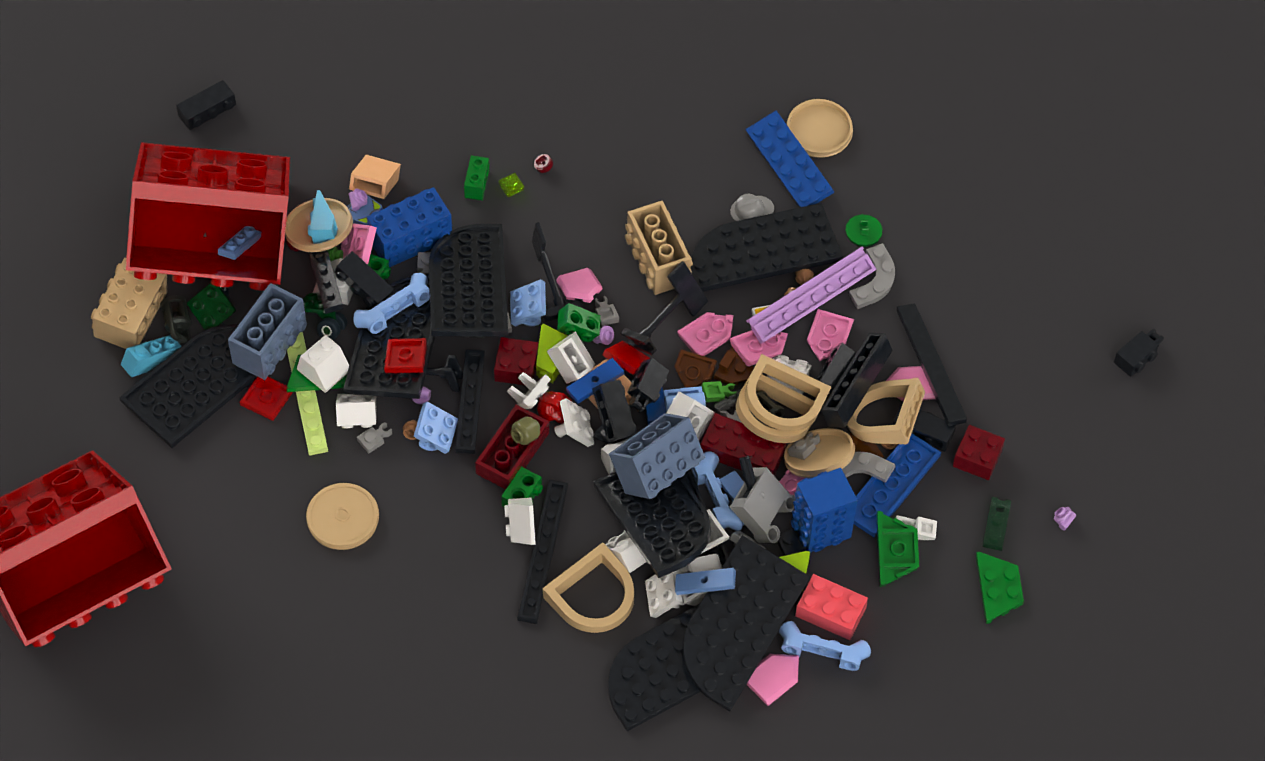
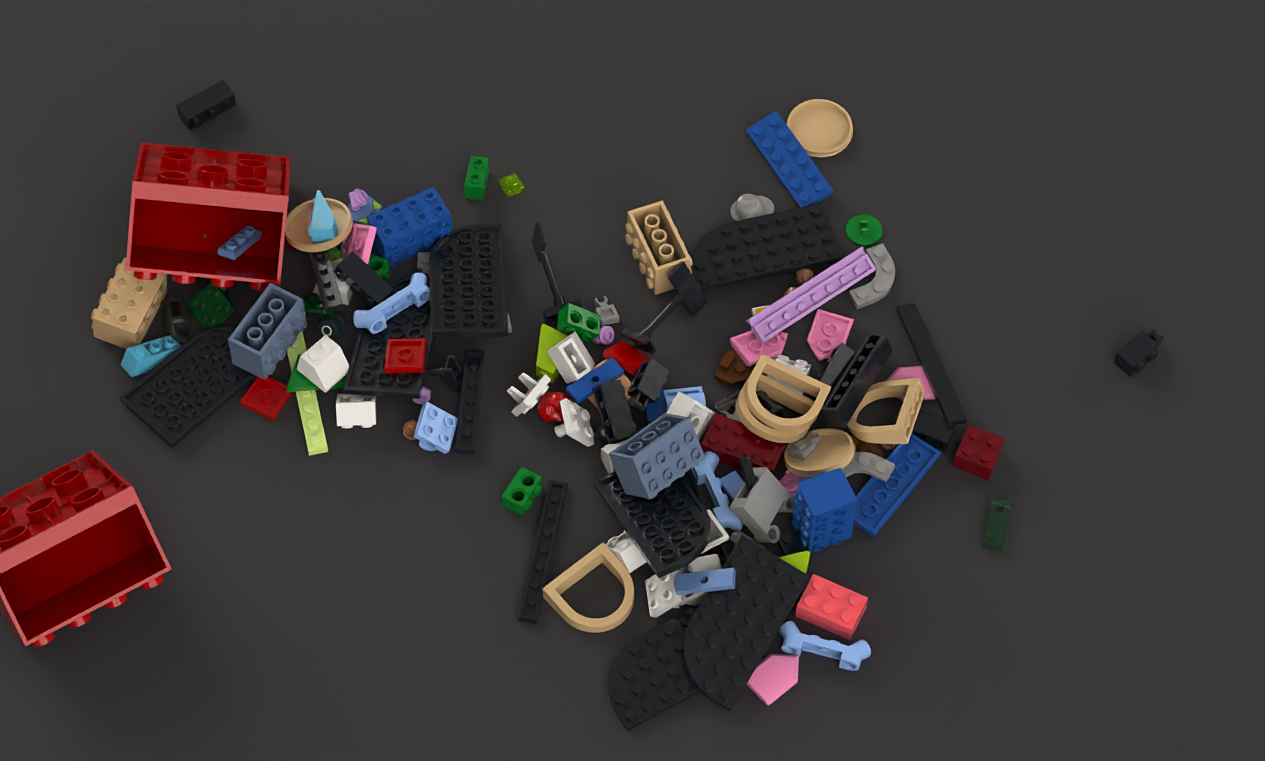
tan brick [306,483,379,550] -> none
light nougat brick [349,155,401,199] -> none
light grey plate [357,422,392,454] -> none
dark red brick [475,404,549,489] -> none
dark red brick [494,337,539,385] -> none
white slope [504,498,536,545] -> none
light blue plate [510,279,546,327] -> none
olive head [511,416,540,445] -> none
dark red tile [534,154,553,173] -> none
bright pink tile [556,268,603,303] -> none
reddish brown plate [675,349,717,388] -> none
bright pink tile [677,312,734,356] -> none
bright green plate [701,381,737,402] -> none
green wing [876,511,919,587] -> none
white slope [896,515,937,540] -> none
green wing [976,552,1024,624] -> none
lavender plate [1054,507,1076,530] -> none

